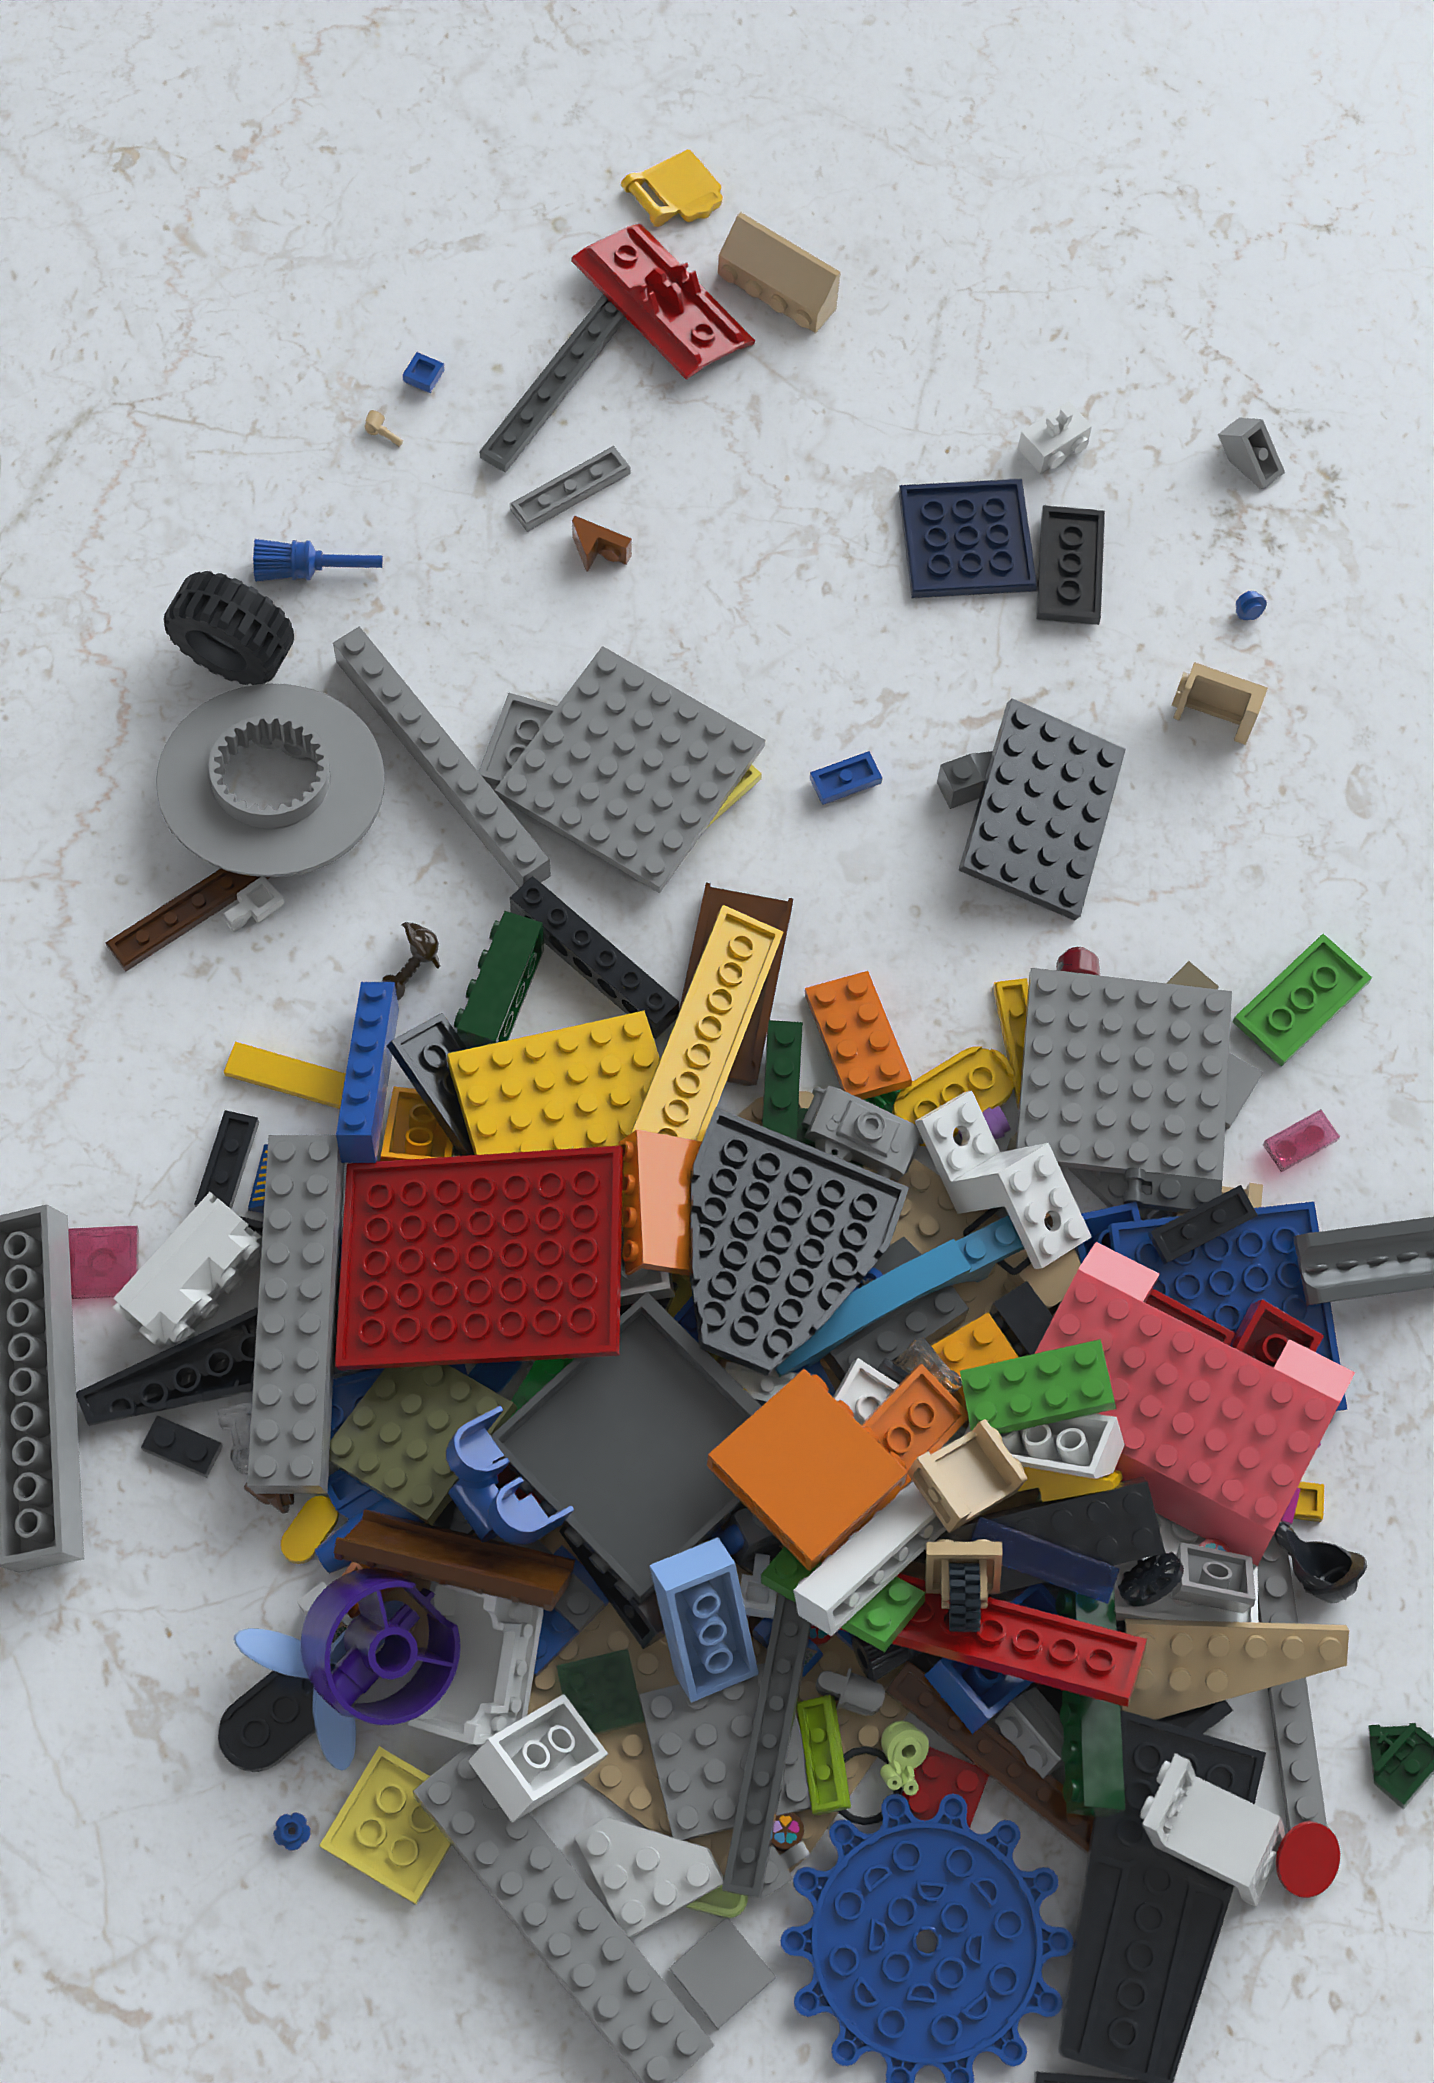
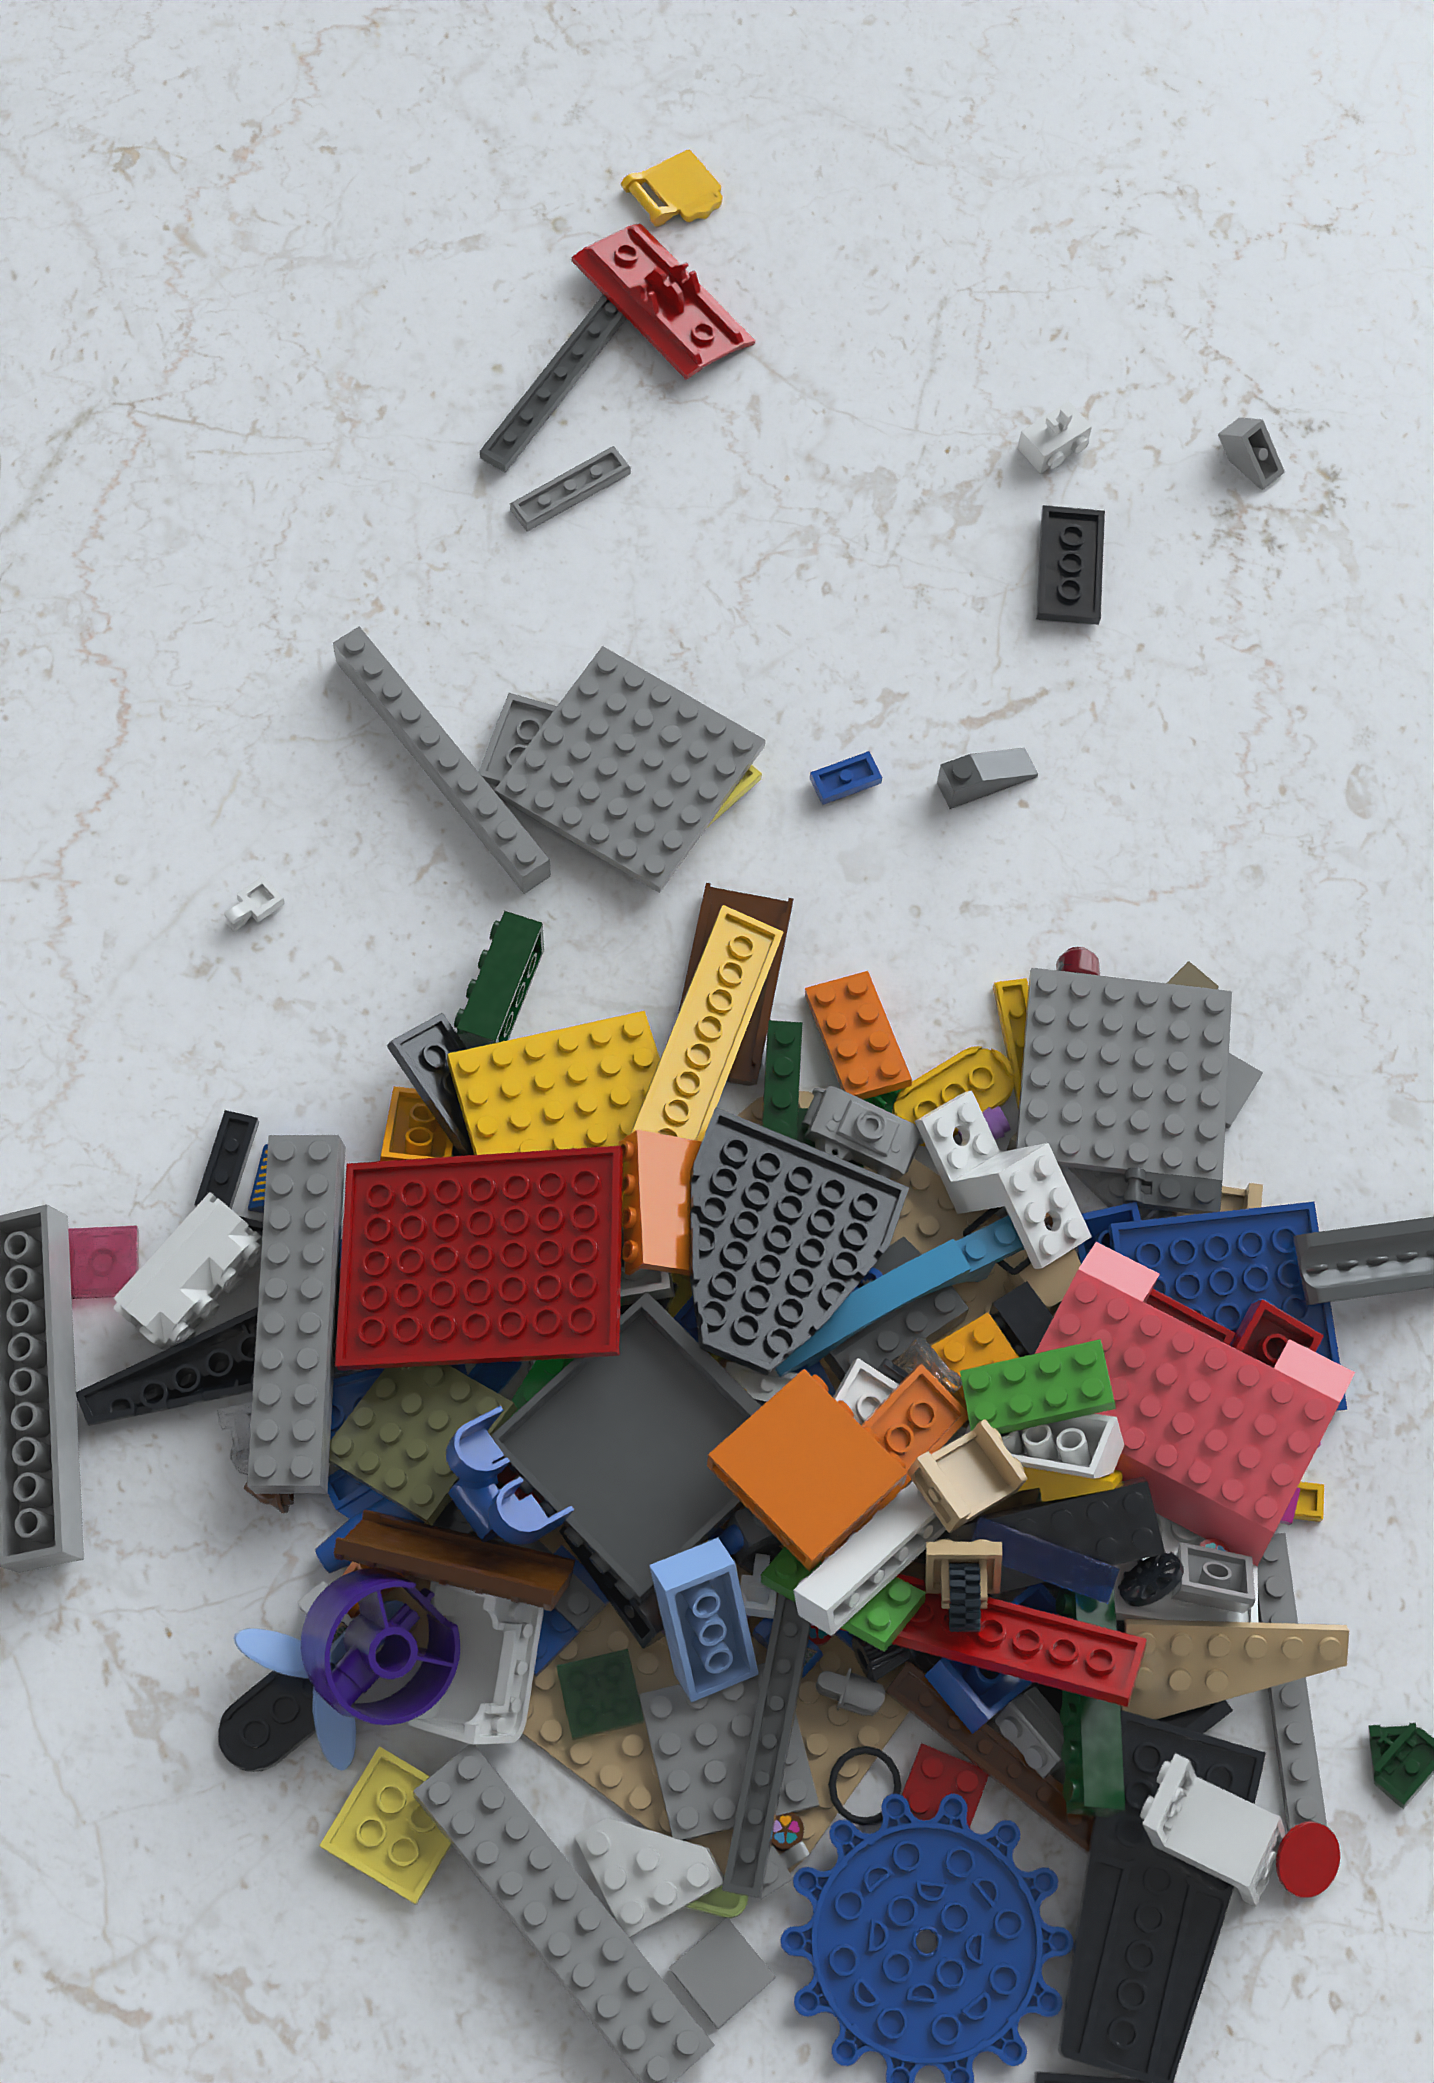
reddish brown tile [105,868,271,972] -> none
black plate [141,1415,223,1478] -> none
light grey piece [156,684,385,878] -> none
black tyre [163,571,294,685] -> none
yellow tile [224,1042,346,1109] -> none
blue piece [253,539,383,582] -> none
blue plate [273,1812,311,1851] -> none
yellow tile [281,1496,339,1564] -> none
blue brick [336,982,399,1163] -> none
tan hand [365,410,403,447] -> none
dark brown piece [382,922,441,1001] -> none
blue plate [402,352,445,393] -> none
white brick [468,1694,608,1823] -> none
black brick [510,876,679,1039] -> none
dark orange slope [572,516,632,572] -> none
tan slope [718,212,841,333] -> none
lime tile [796,1695,851,1815] -> none
yellowish green piece [880,1720,929,1795] -> none
dark blue tile [899,479,1037,598] -> none
plate [958,698,1126,921] -> none
black plate [1147,1185,1258,1264] -> none
tan panel [1171,662,1268,745] -> none
bright green plate [1232,934,1373,1067] -> none
blue plate [1235,591,1267,621] -> none
clear pink plate [1262,1109,1340,1172] -> none
black piece [1274,1522,1367,1604] -> none

